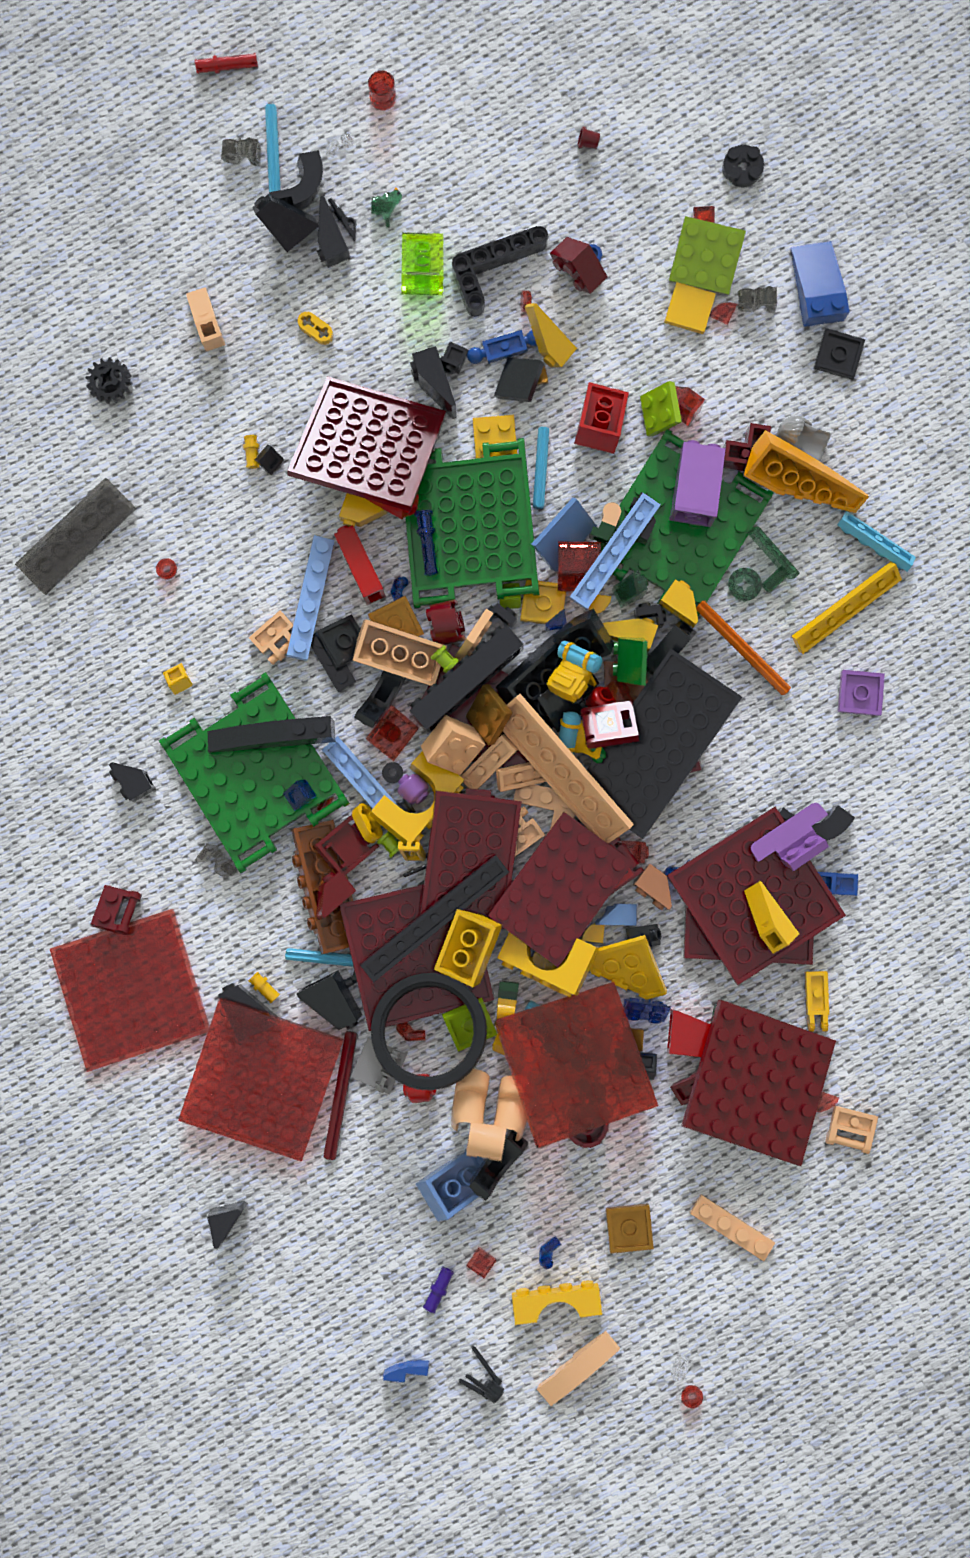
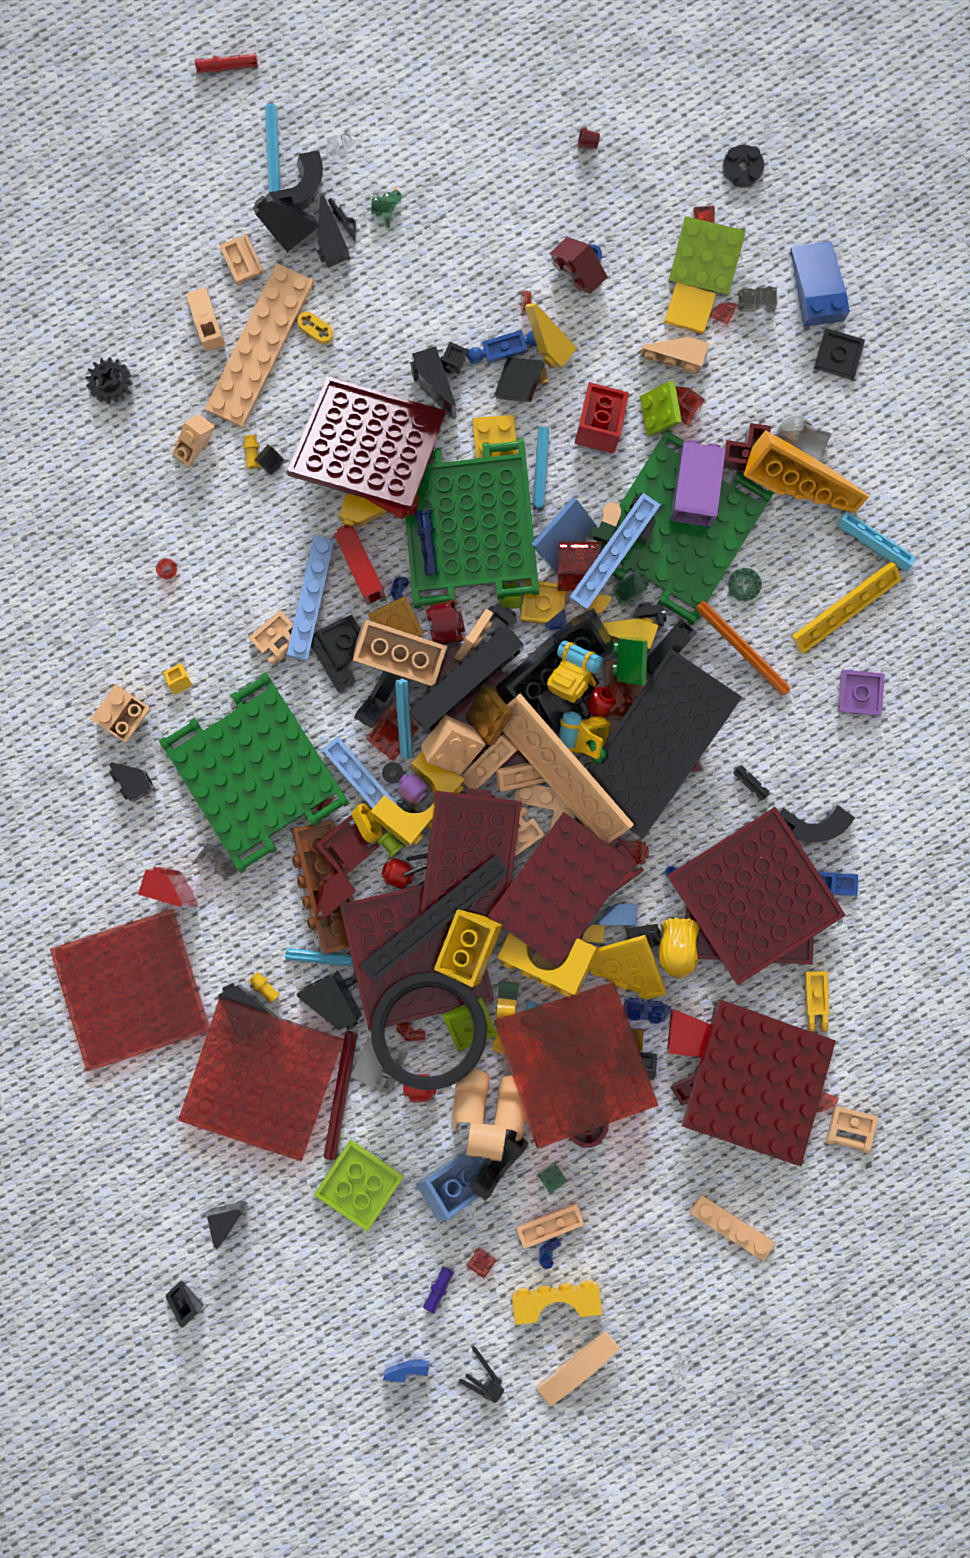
clear smoke plate [15,478,136,595] -> none
dark red plate [90,885,142,935] -> none
black slope [207,716,336,753] -> none
clear smoke leg [221,137,262,167] -> none
clear blue slope [283,779,316,811] -> none
clear red wheel [368,70,396,110] -> none
yellow tile [398,842,426,861] -> none
clear neon green slope [401,232,444,296] -> none
lime bush [431,645,459,673] -> none
black beam [452,226,548,317] -> none
container [581,700,639,749] -> none
pearl gold plate [606,1204,654,1253] -> none
nougat slope [633,864,672,910] -> none
yellow slope [659,579,698,628] -> none
clear red plate [681,1385,703,1408] -> none
yellow slope [744,881,799,953] -> none
clear green piece [747,526,800,593] -> none
medium lavender plate [751,803,829,871] -> none
none -> light nougat slope [91,684,151,743]
none -> red slope [138,866,198,907]
none -> black slope [165,1281,204,1328]
none -> light nougat slope [172,414,215,467]
none -> light nougat plate [205,263,314,428]
none -> light nougat plate [219,233,264,285]
none -> lime plate [314,1139,404,1232]
none -> red head [381,858,414,889]
none -> medium azure axle [395,679,413,759]
none -> light nougat plate [516,1203,584,1249]
none -> clear green plate [537,1162,567,1193]
none -> light nougat slope [640,337,709,373]
none -> yellow piece [659,917,700,979]
none -> black axle [733,765,770,800]

